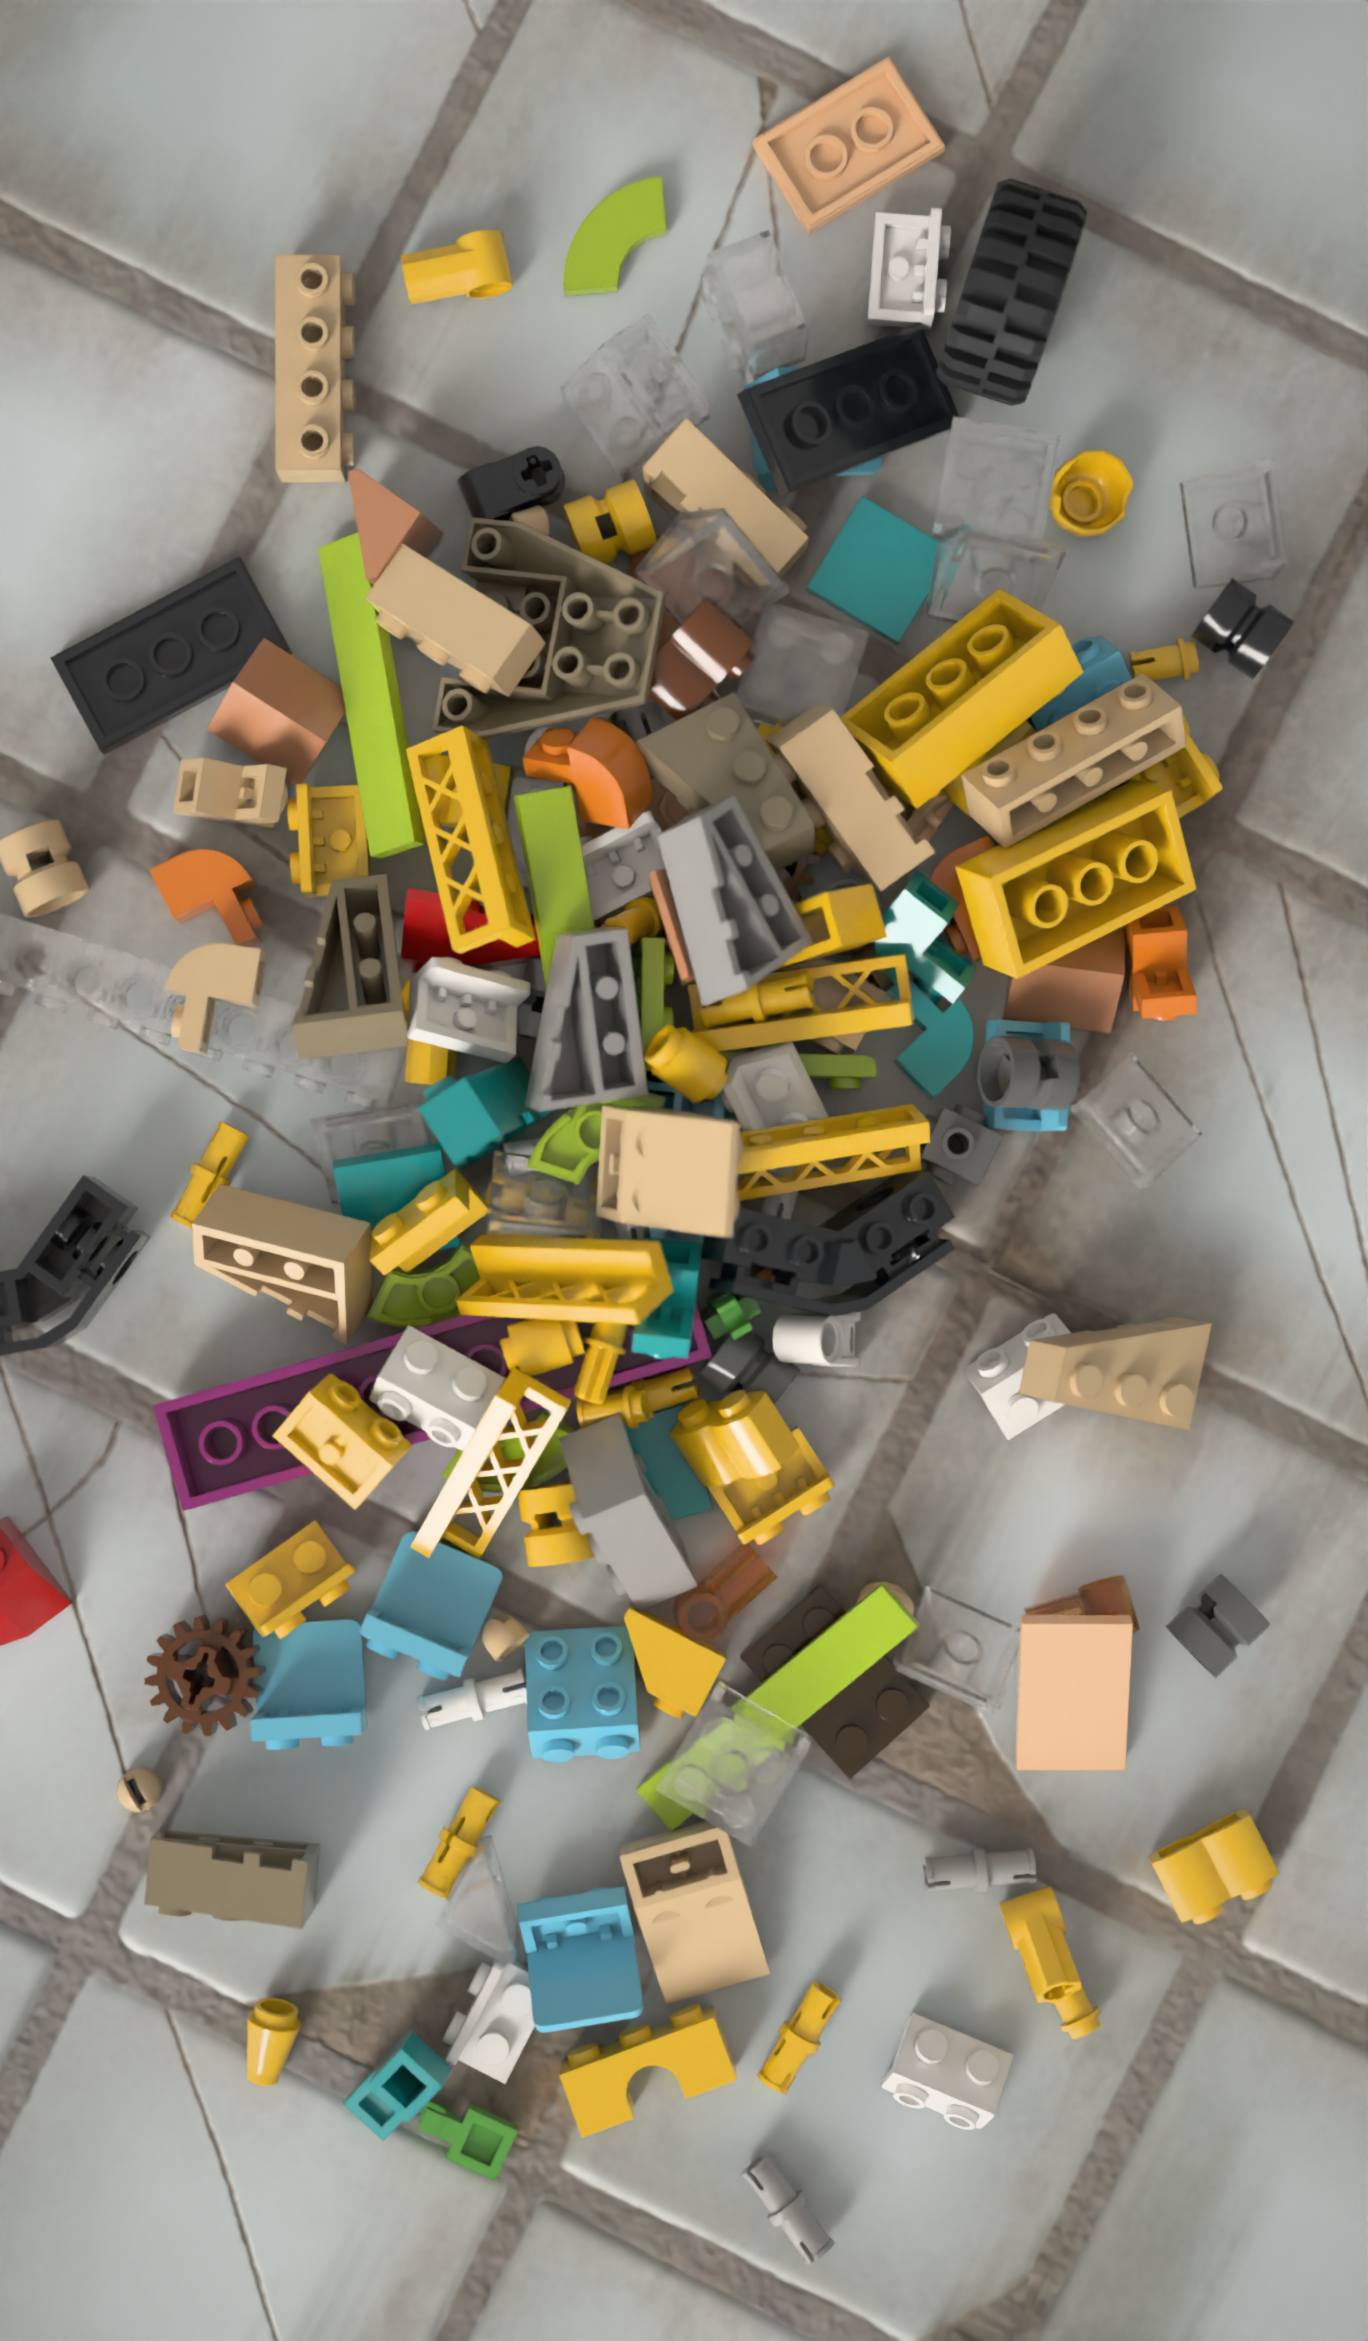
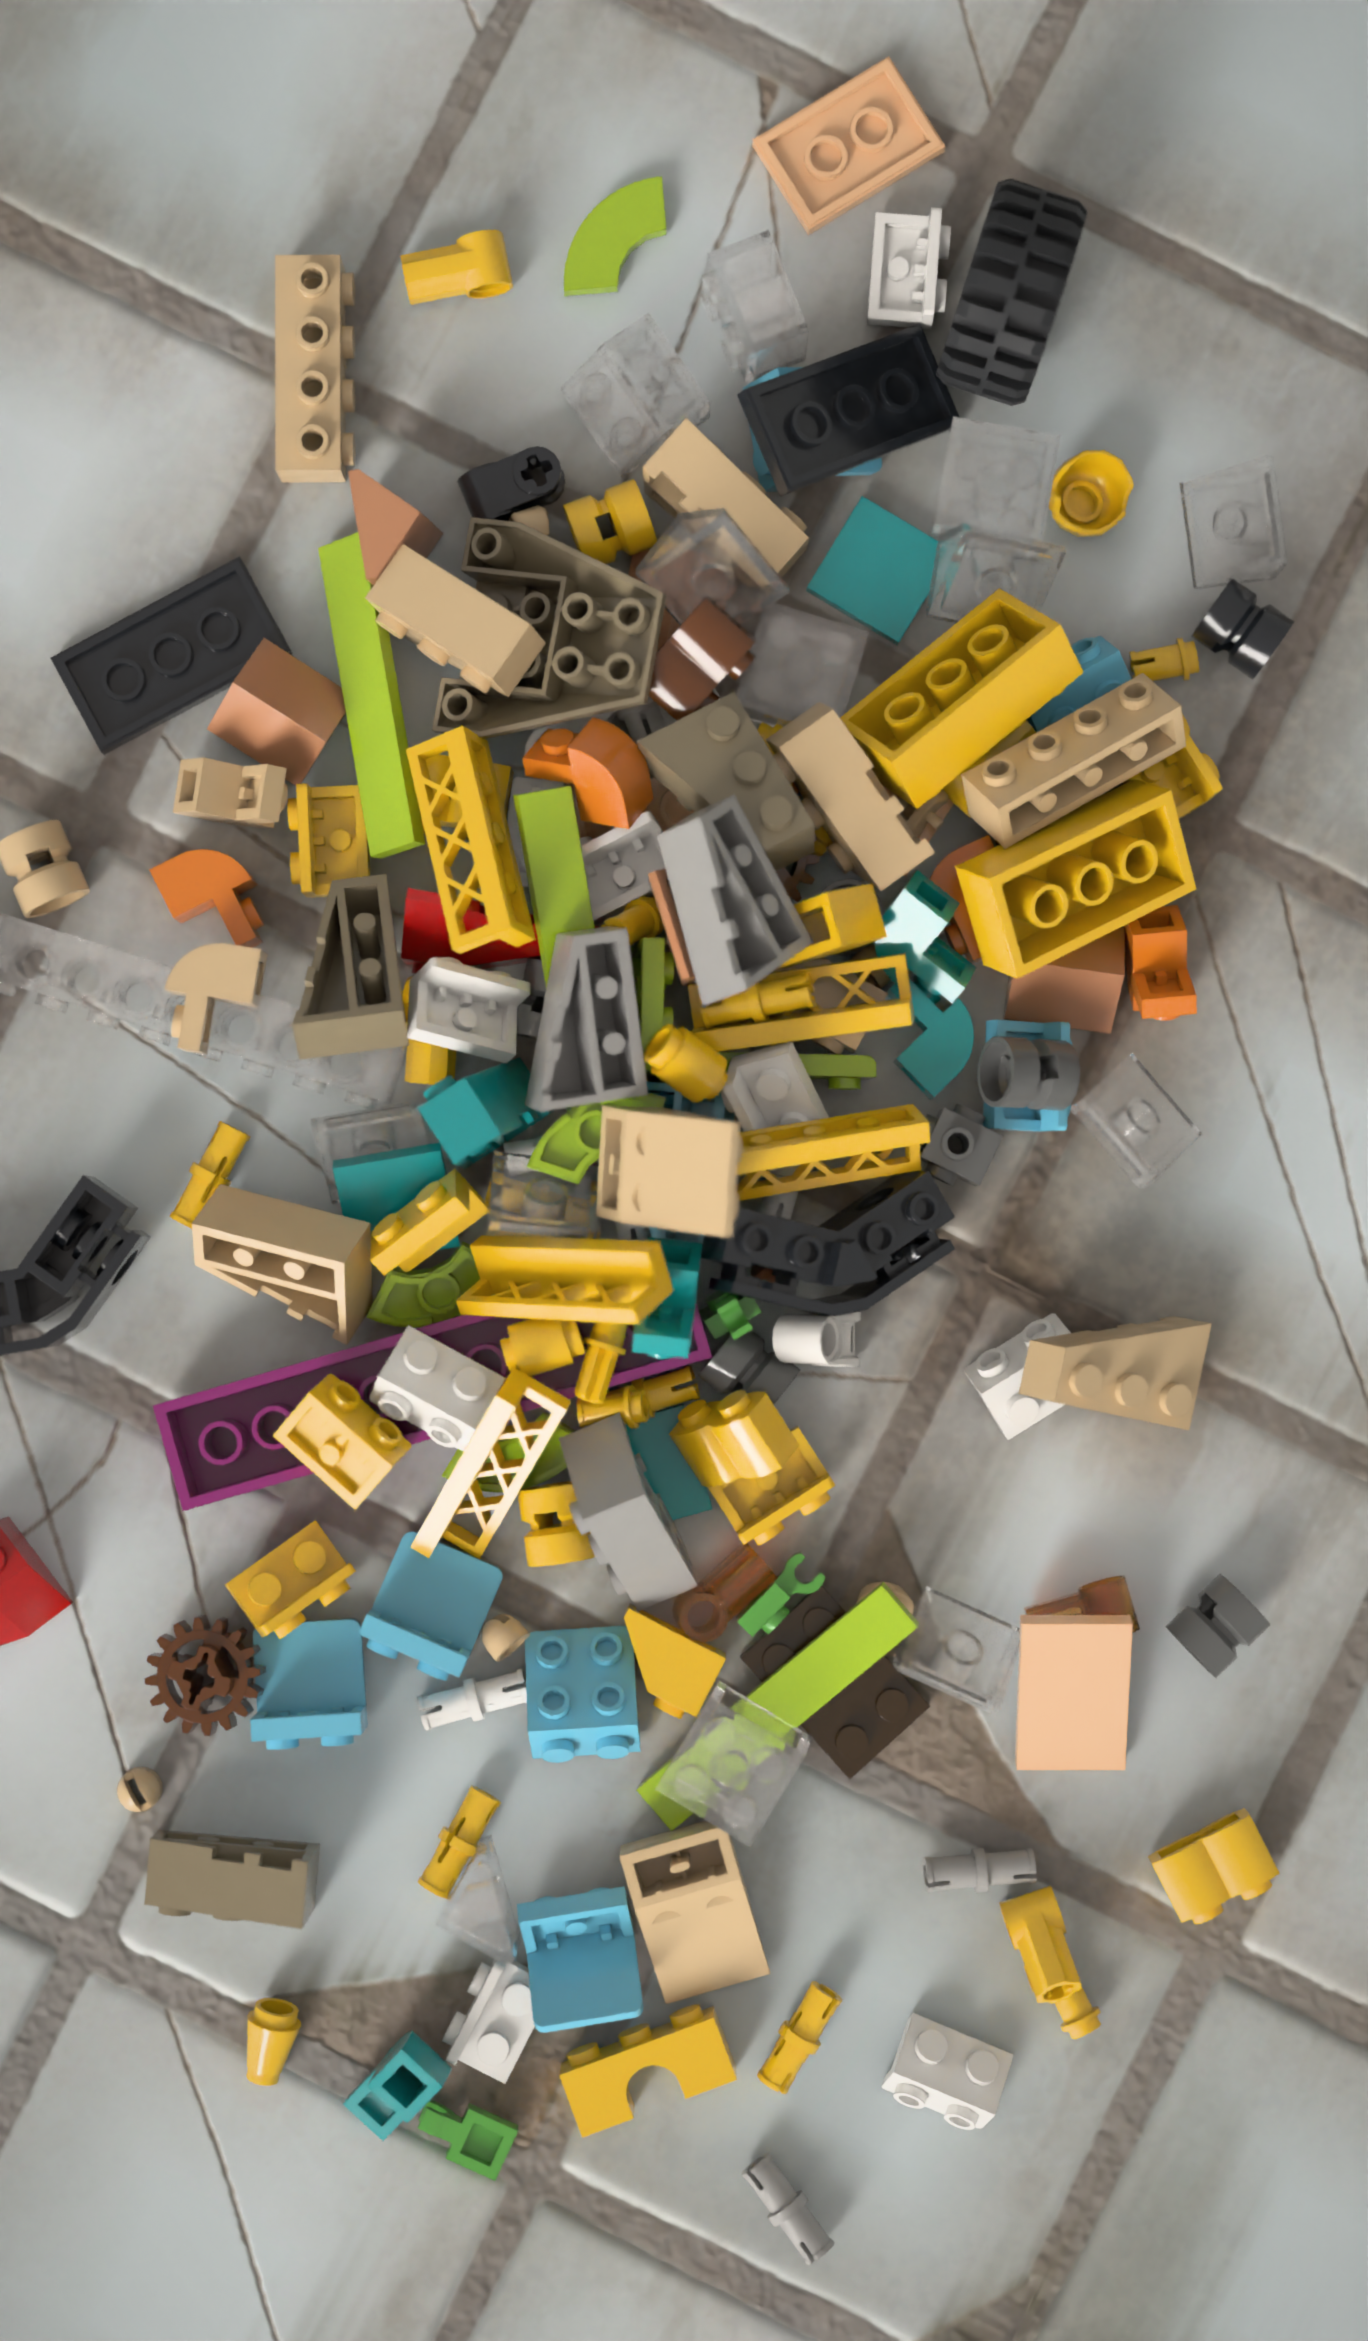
none -> bright green plate [736,1551,825,1637]

